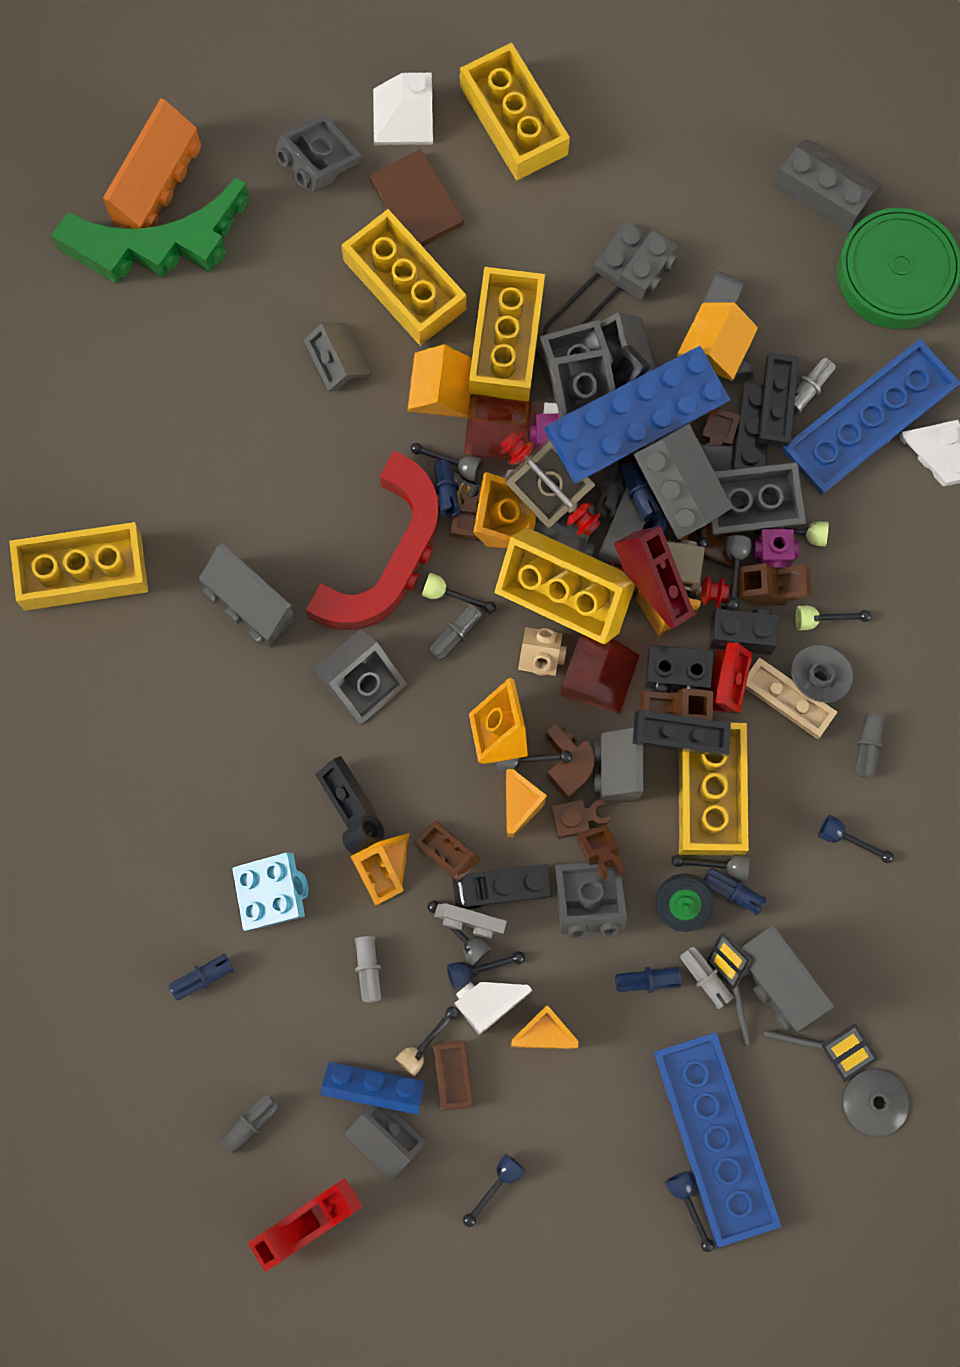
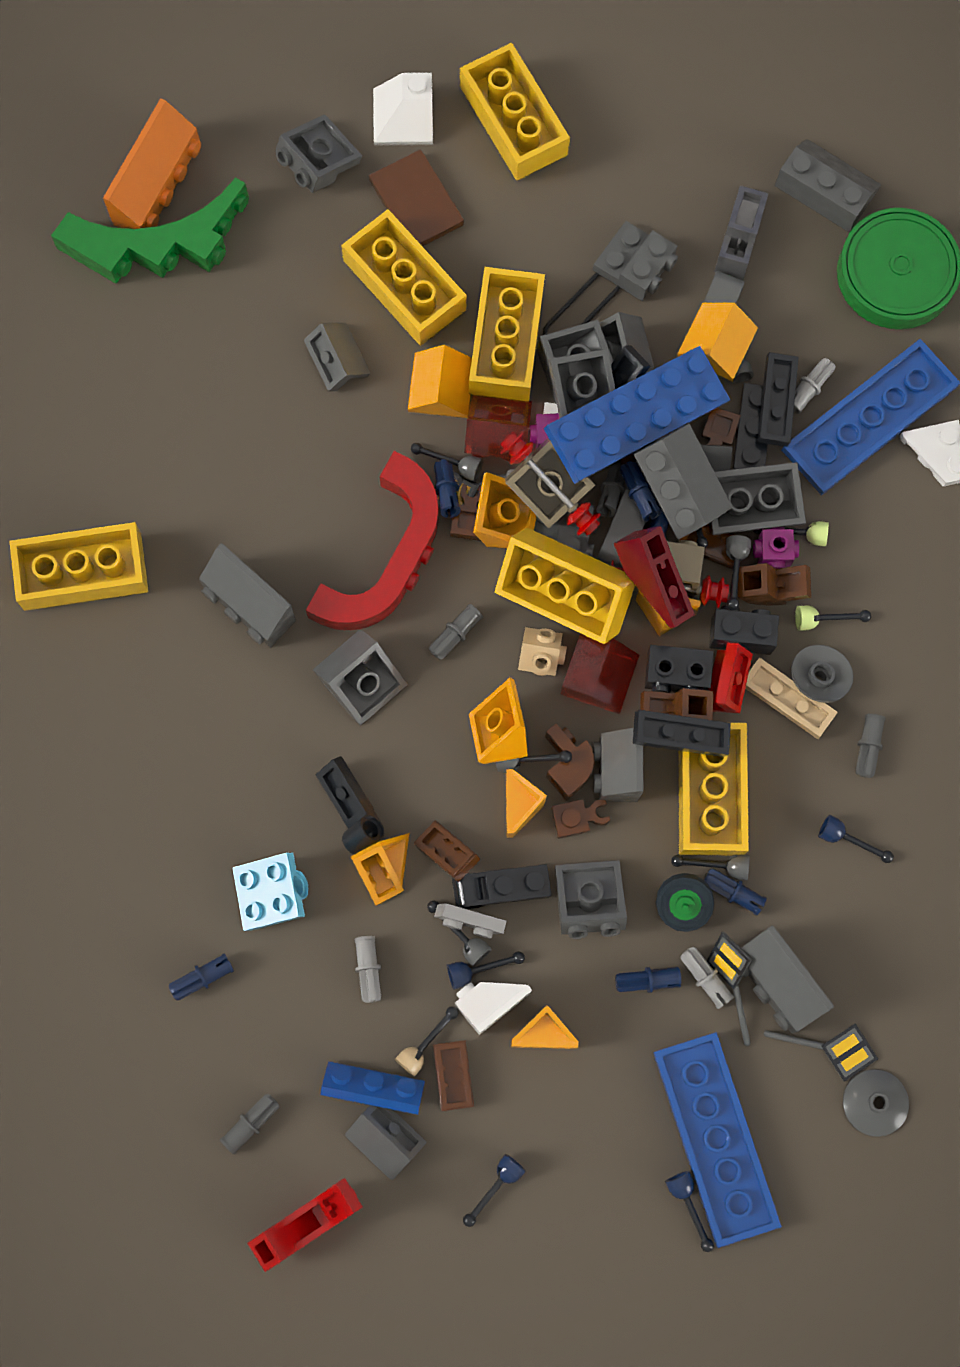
hinge [421,572,496,614] -> none
reddish brown plate [577,824,623,880] -> none
none -> flat silver slope [714,185,769,280]

